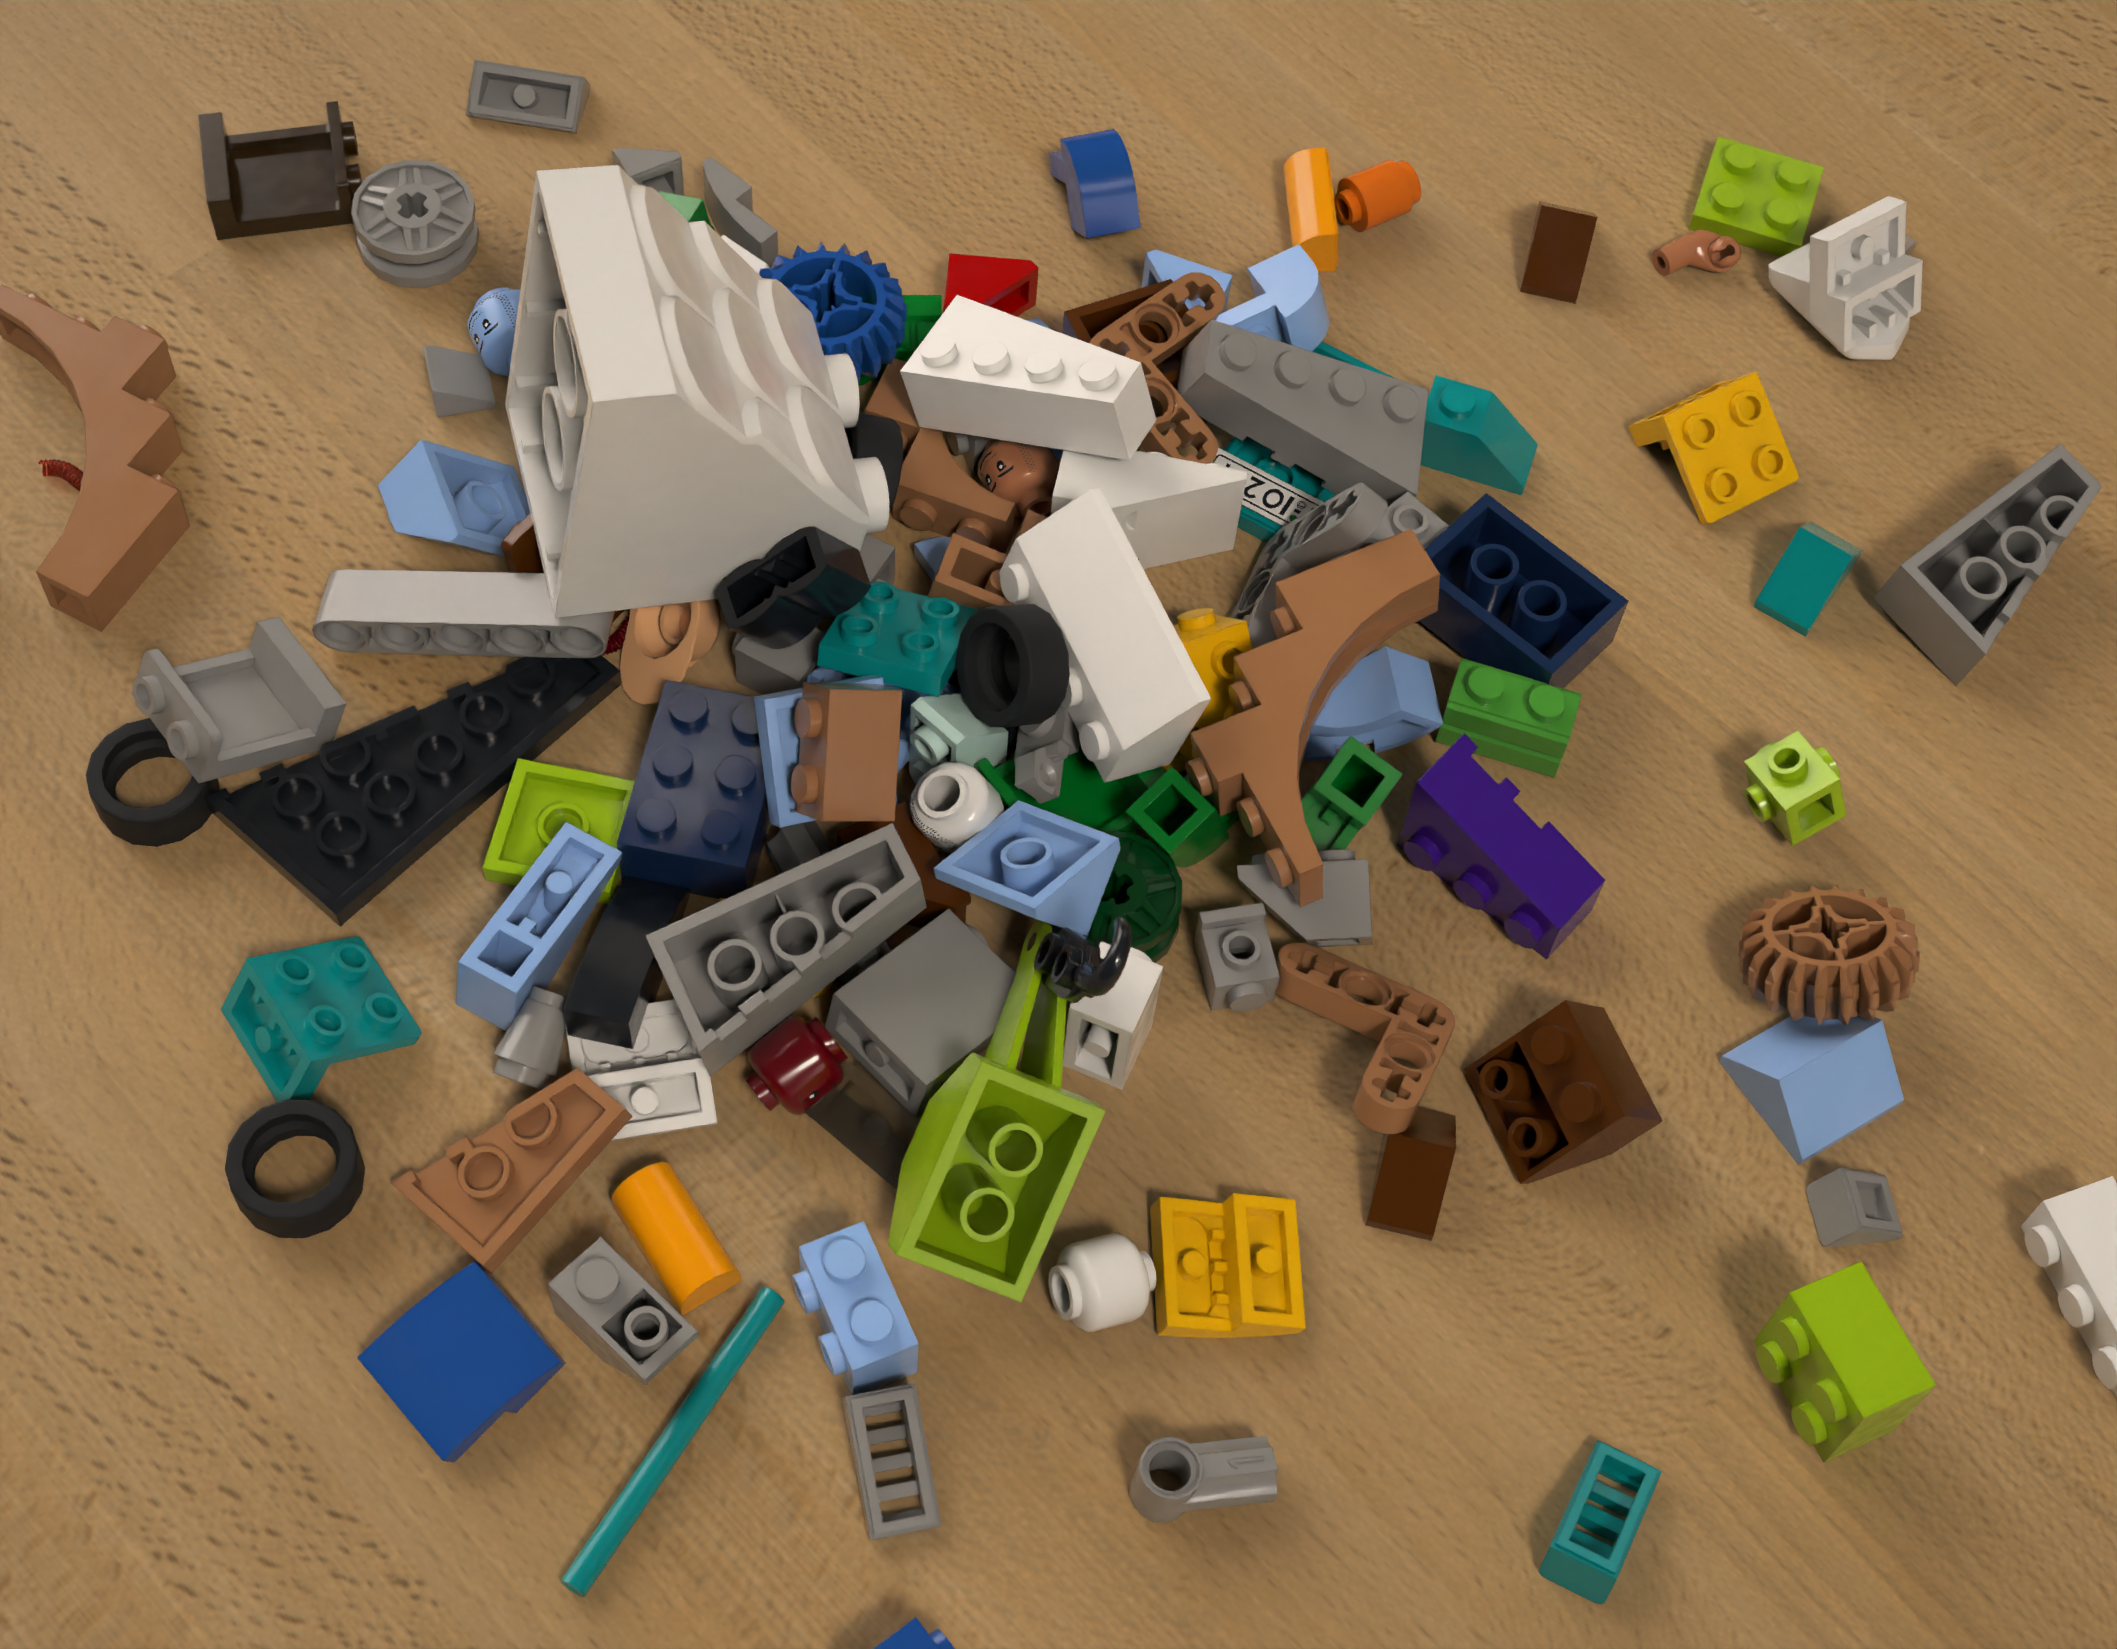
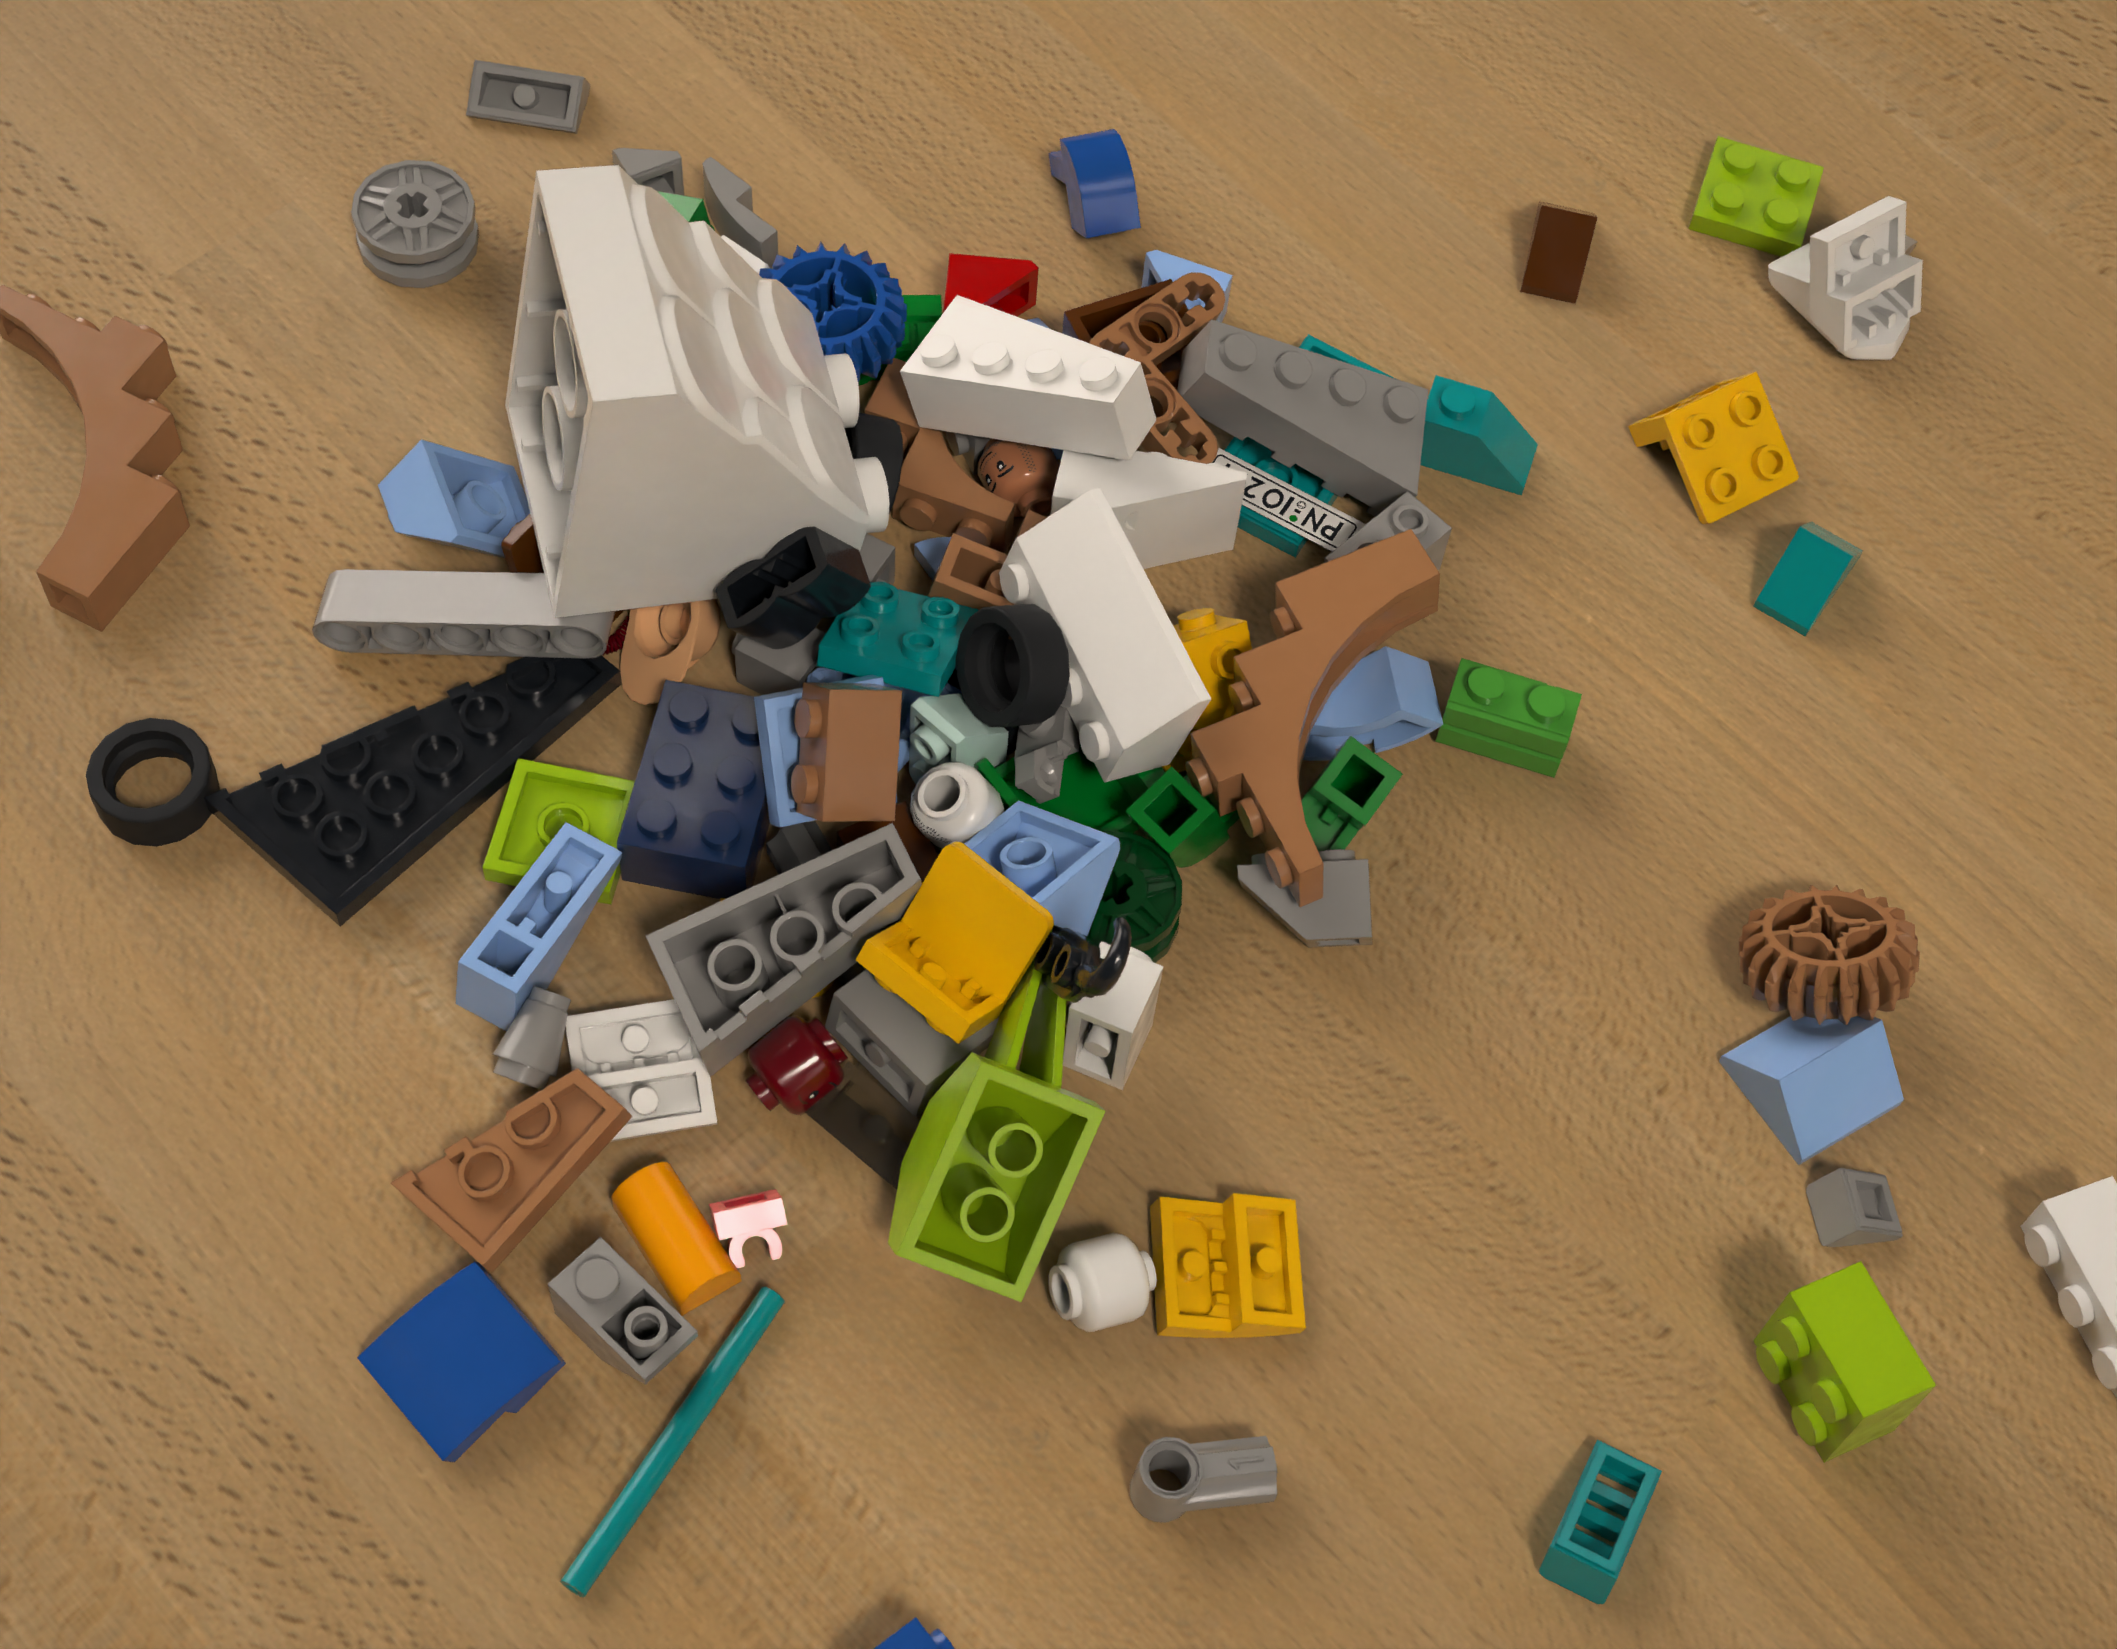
clear red leg [38,459,83,492] -> none
light grey panel [132,617,347,784] -> none
dark brown panel [198,101,362,240] -> none
teal bracket [220,937,422,1103] -> none
black tyre [225,1099,365,1238] -> none
light grey slope [423,346,496,418] -> none
light blue head [467,287,520,377] -> none
black slope [563,876,690,1049] -> none
light blue brick [792,1221,919,1395] -> none
light grey slope [842,1383,942,1541] -> none
light grey brick [1194,903,1280,1012] -> none
light blue brick [1216,244,1329,352] -> none
light grey beam [1230,482,1388,649] -> none
medium nougat beam [1275,943,1455,1134] -> none
light orange brick [1284,147,1338,271] -> none
orange brick [1334,160,1421,232] -> none
reddish brown slope [1365,1101,1456,1241] -> none
dark purple wedge [1397,733,1605,960] -> none
dark blue brick [1419,493,1629,689] -> none
reddish brown slope [1464,1000,1663,1184] -> none
nougat arm [1652,230,1741,276] -> none
lime brick [1744,731,1847,846] -> none
light grey wedge [1873,444,2102,686] -> none
none -> tile [709,1189,787,1268]
none -> yellow bracket [855,841,1054,1044]

